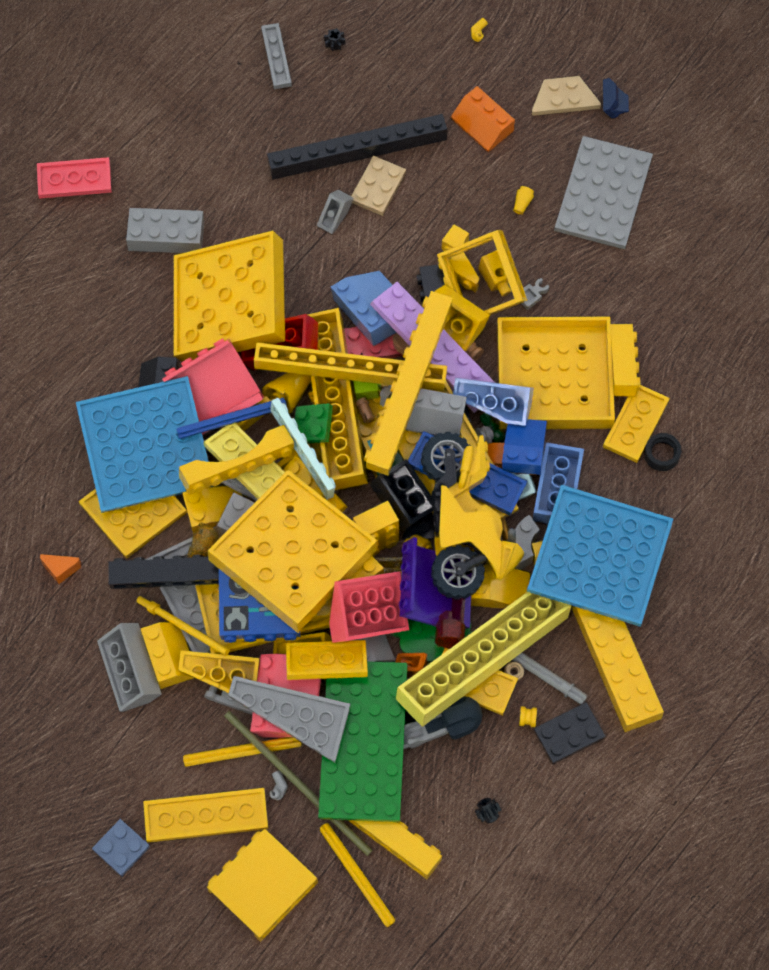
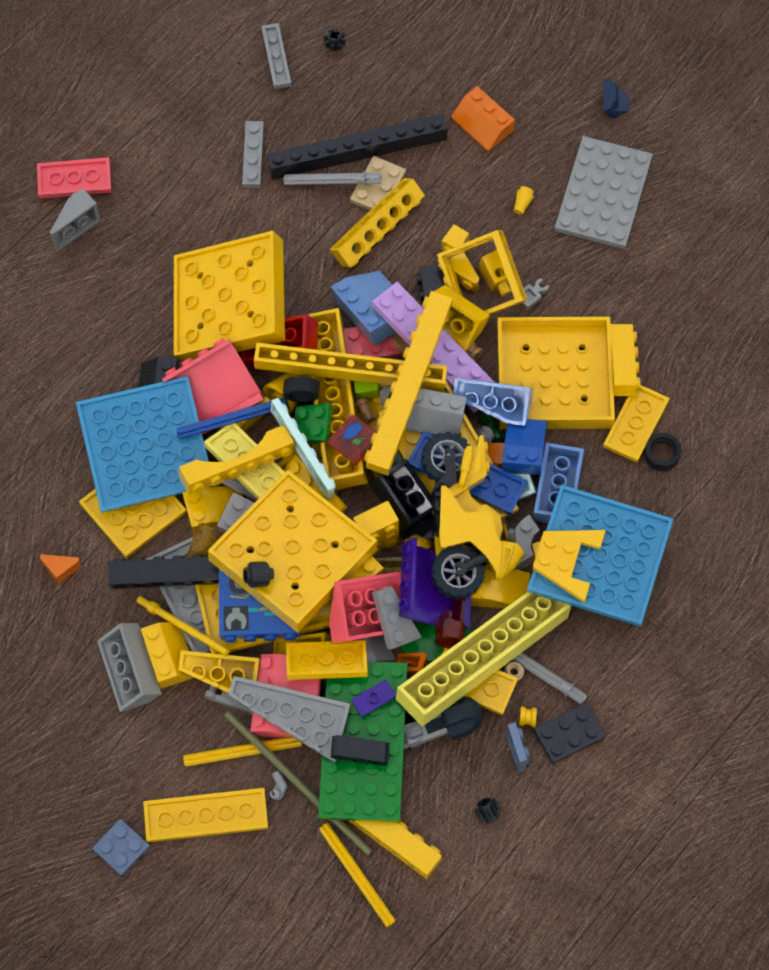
light grey brick [126,208,204,253] -> none
yellow panel [207,829,318,942] -> none
light grey slope [317,190,354,234] -> none
yellow arm [471,18,488,42] -> none
tan wing [532,76,601,116] -> none
yellow brick [571,605,664,732] -> none
none -> light grey slope [50,188,101,252]
none -> light grey plate [242,121,264,188]
none -> black head [243,561,274,588]
none -> light grey axle [283,171,382,186]
none -> black tyre [283,376,320,402]
none -> clear red tile [327,414,377,465]
none -> yellow brick [329,178,425,267]
none -> black beam [330,735,389,765]
none -> dark purple plate [351,679,396,718]
none -> light grey wing [372,586,422,649]
none -> sand blue plate [506,722,530,773]
none -> yellow wing [533,530,606,603]

